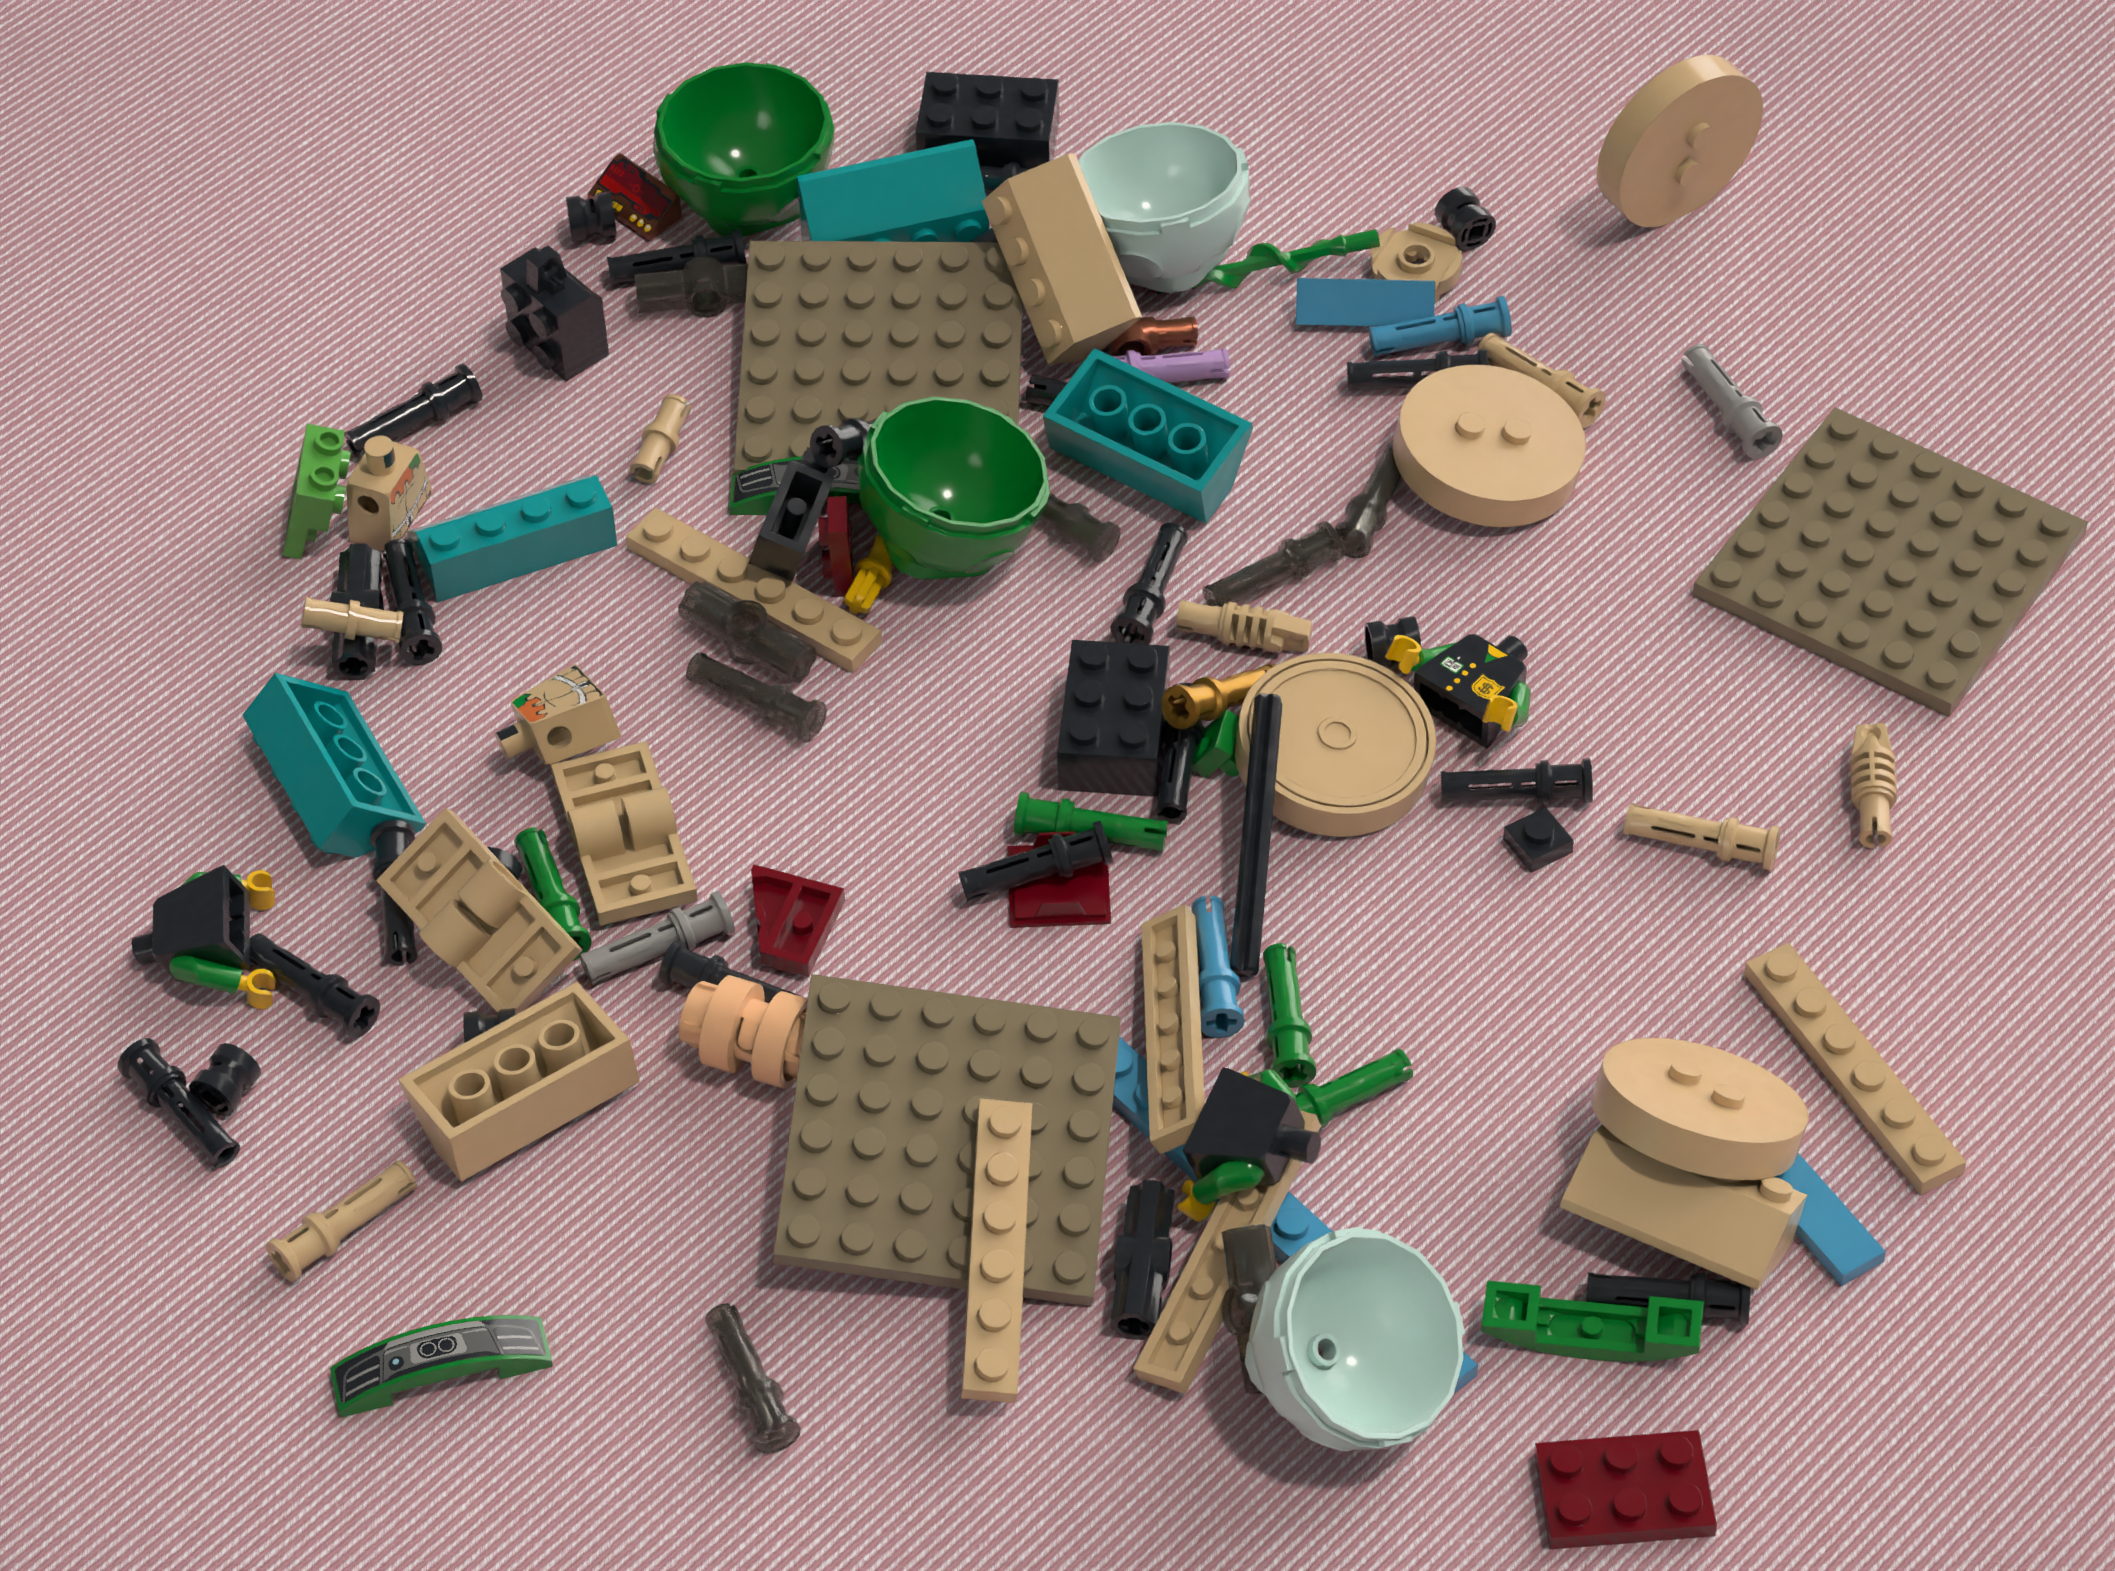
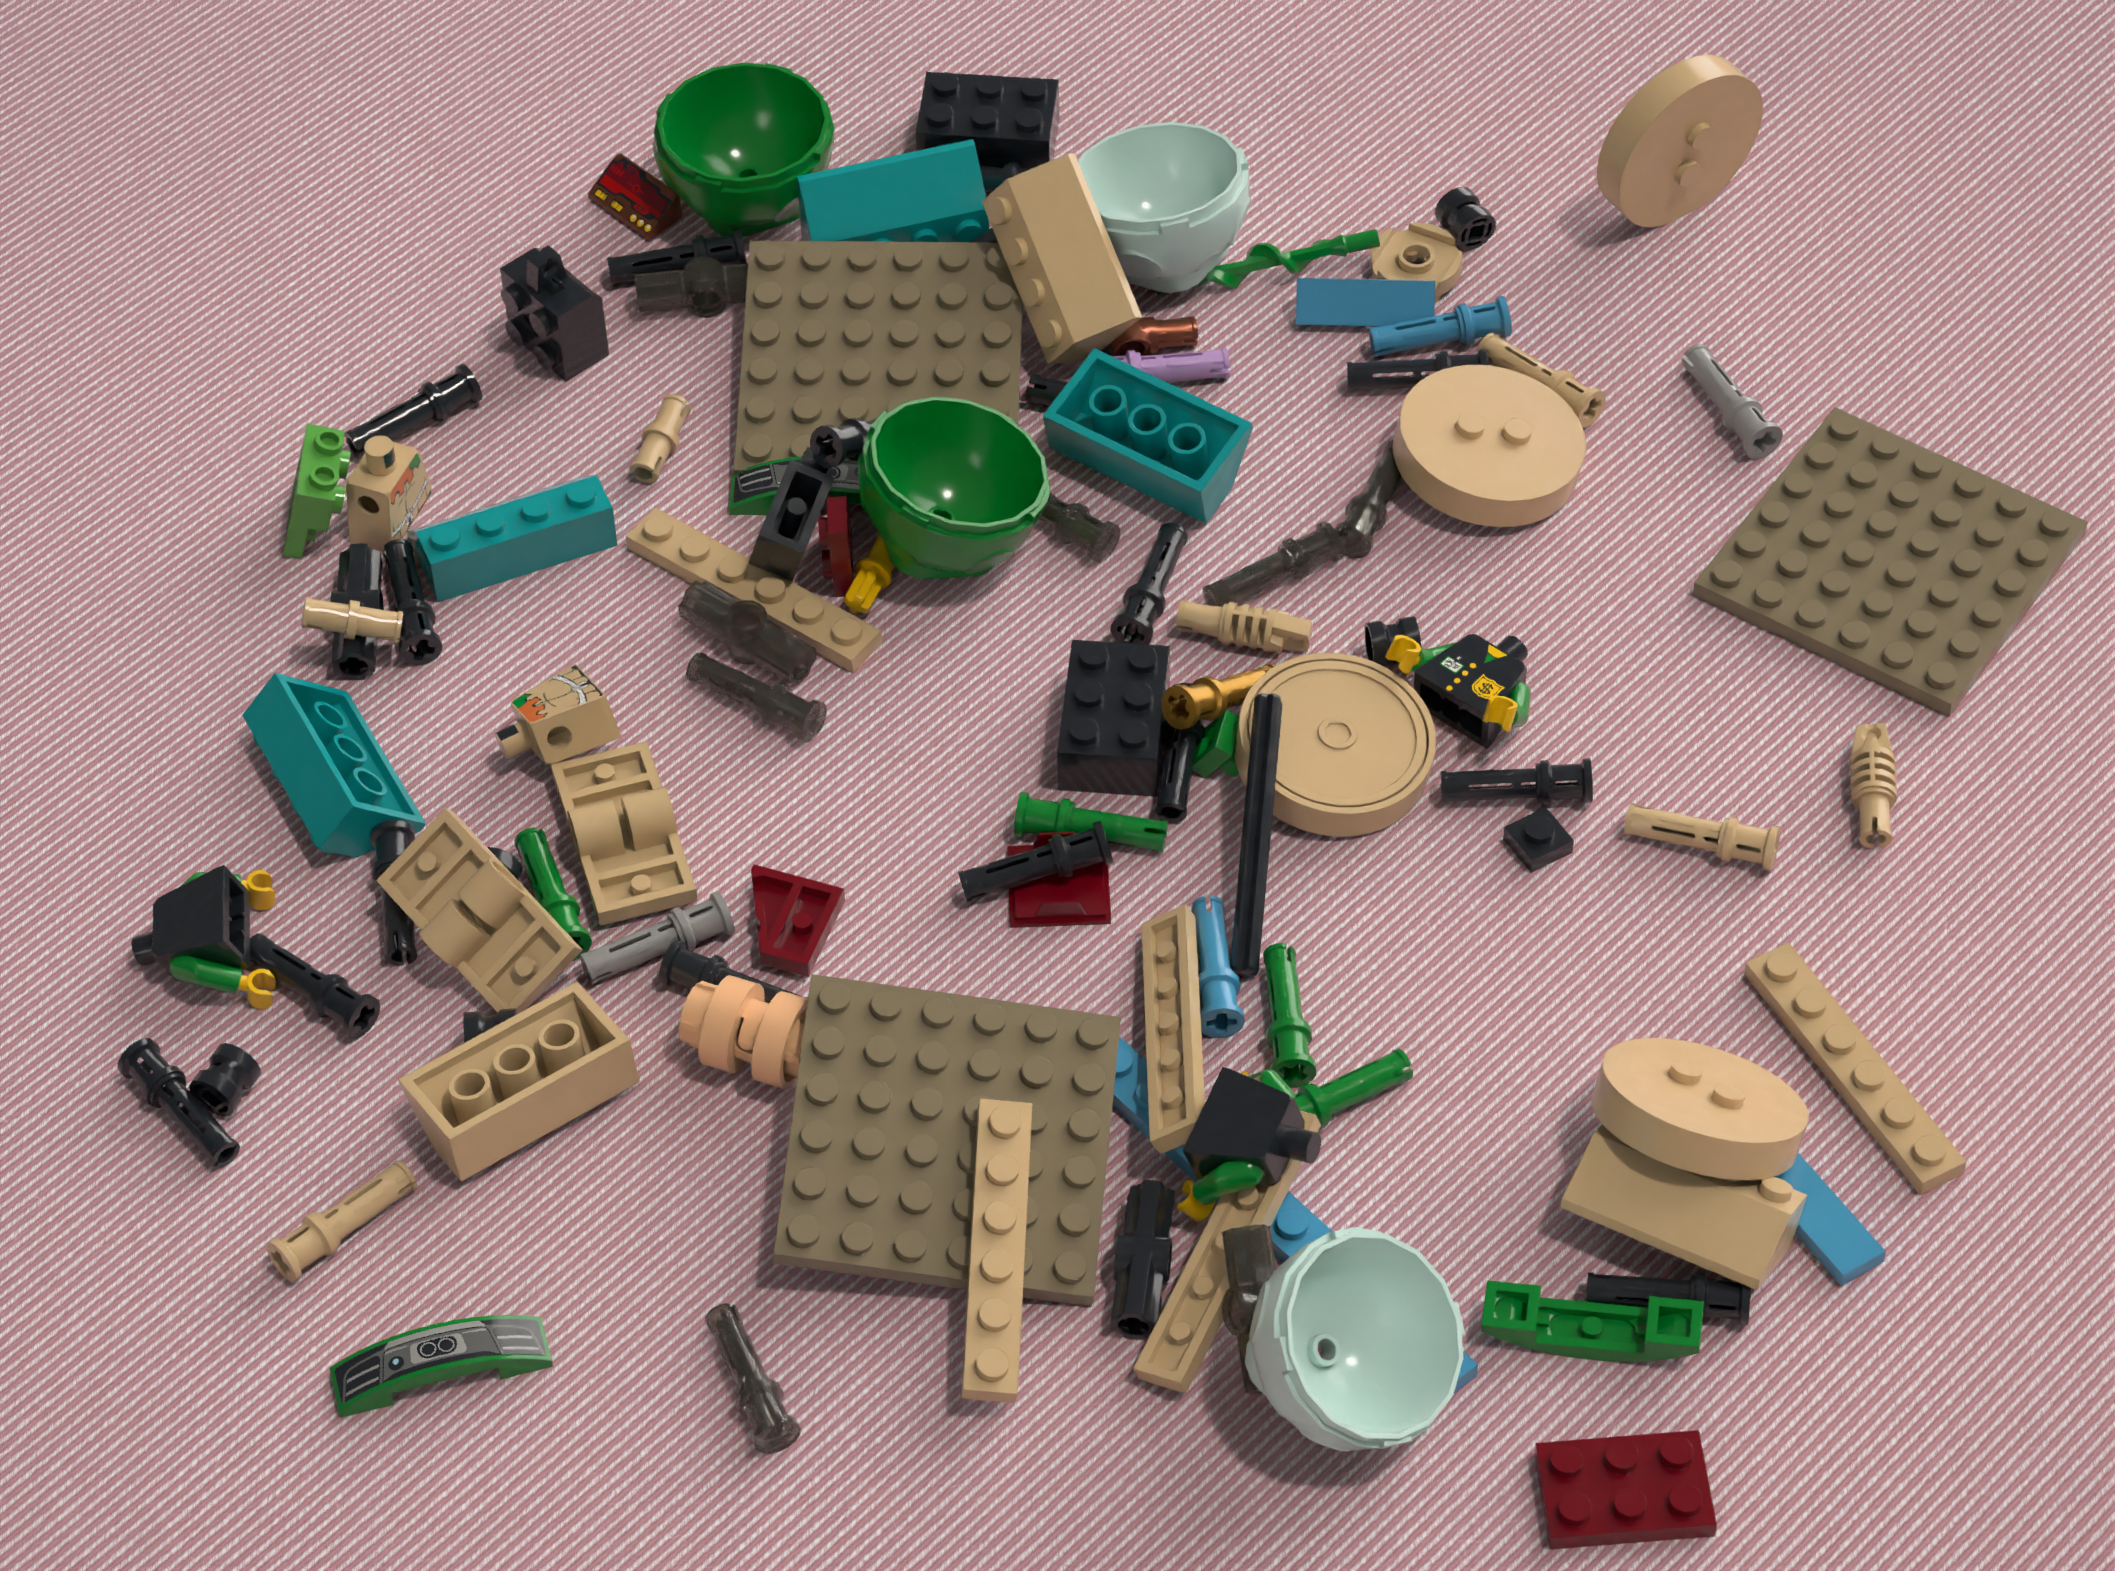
black wheel [566,191,617,242] -> none

